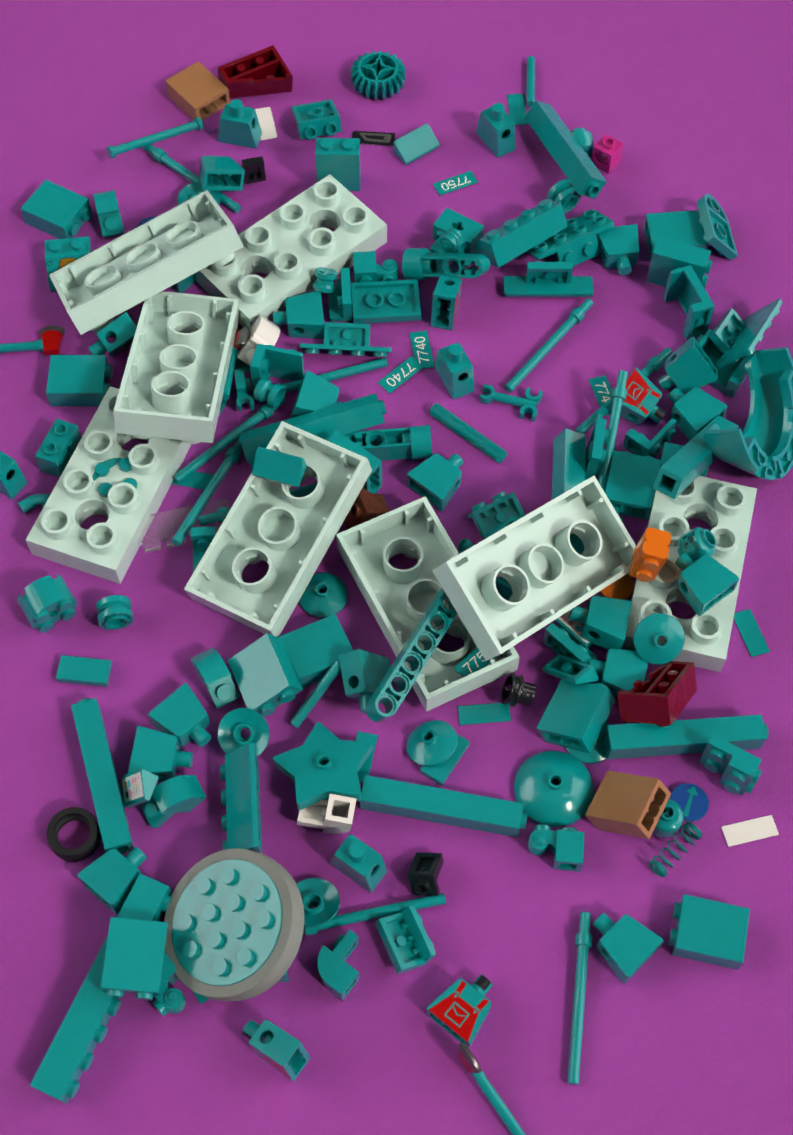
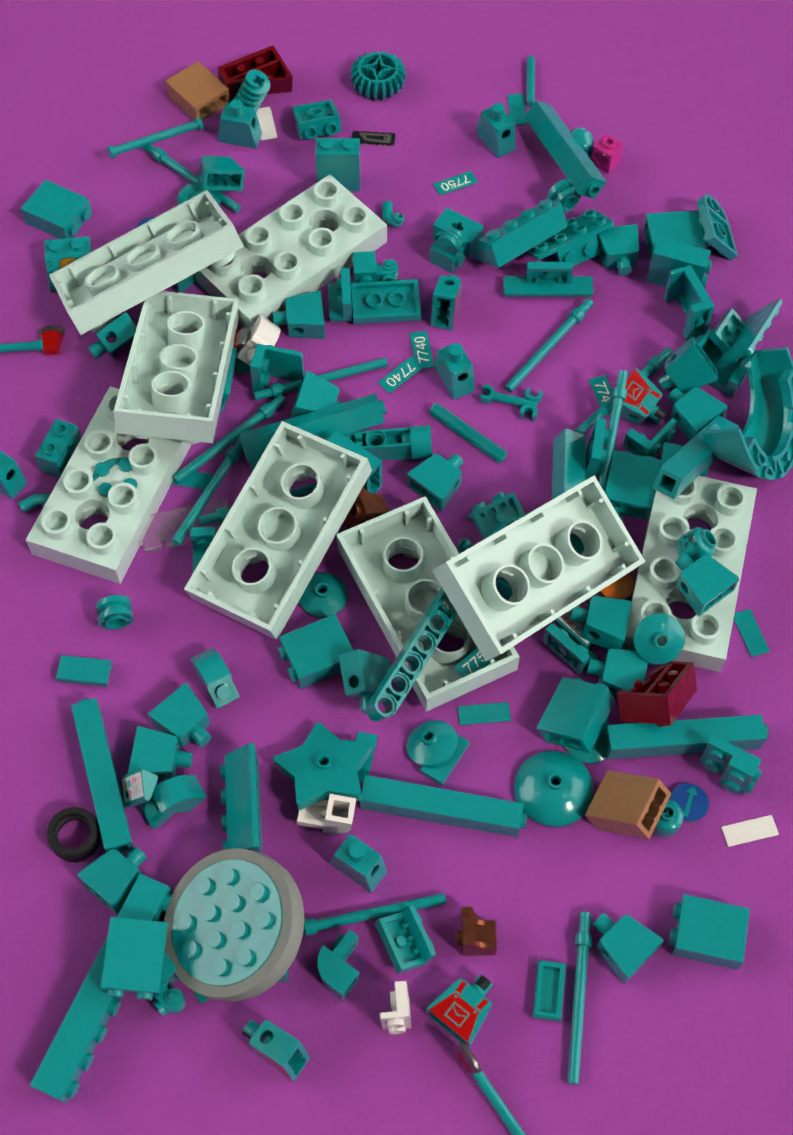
teal brick [17,575,77,633] -> none
teal brick [46,355,113,407] -> none
teal brick [93,190,125,237] -> none
teal dish [218,708,270,756] -> none
teal brick [227,633,303,716] -> none
teal plate [234,369,255,412] -> none
black bracket [241,156,266,184] -> none
teal slope [252,447,307,488] -> none
teal wheel [253,378,286,408] -> none
teal bar [290,660,341,728] -> none
teal dish [297,878,340,927] -> none
teal bracket [300,322,392,357] -> none
teal wheel [313,267,337,293] -> none
teal slope [394,124,440,165] -> none
teal beam [402,248,490,280] -> none
black bracket [407,852,444,896] -> none
black piece [501,672,536,707] -> none
teal brick [528,825,585,872] -> none
teal slope [542,654,599,684] -> none
orange brick [629,527,671,582] -> none
teal piece [649,822,702,878] -> none
none -> teal piece [233,69,270,112]
none -> white bracket [380,981,412,1034]
none -> teal arm [382,201,405,227]
none -> copper brick [456,907,497,956]
none -> teal tile [532,960,566,1022]

